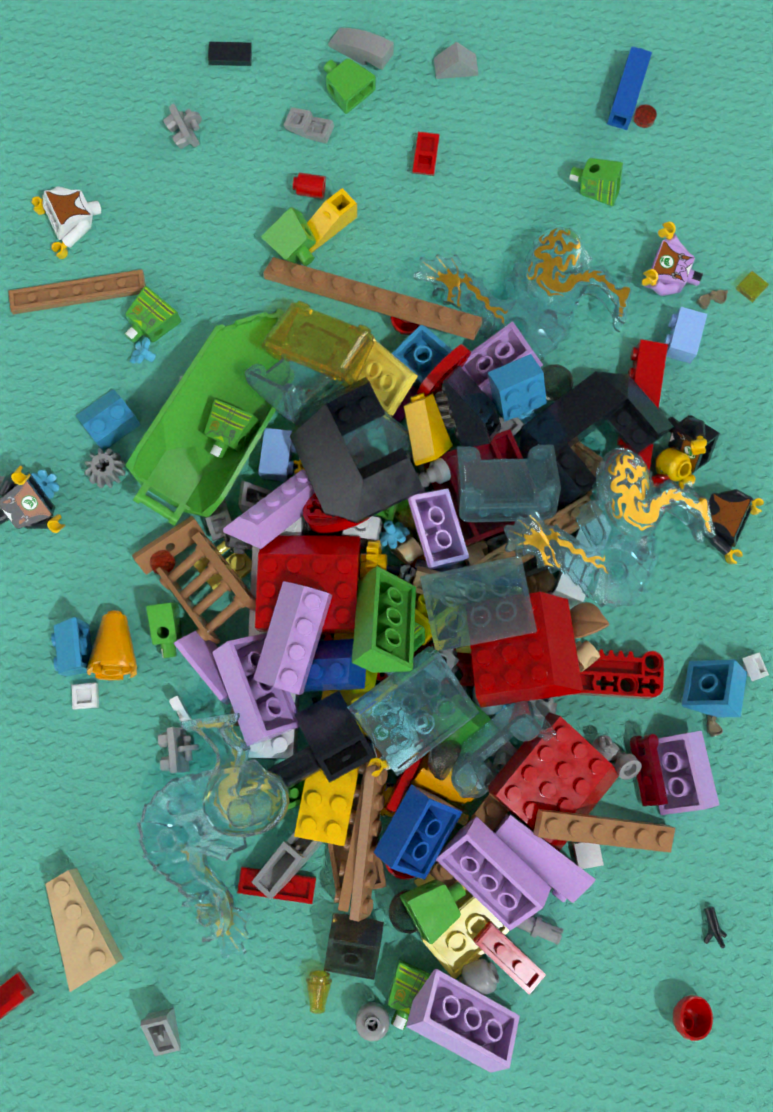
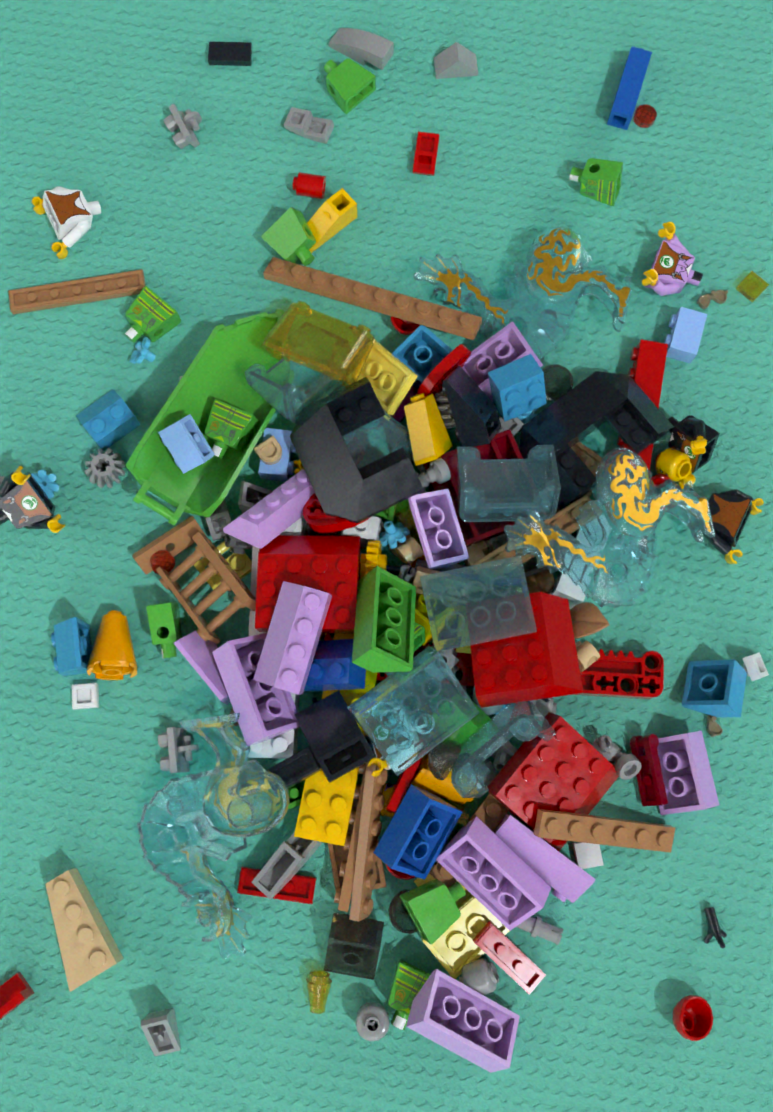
white tile [169,696,192,723] -> none
none -> light blue brick [158,414,215,474]
none -> tan tile [254,436,282,465]

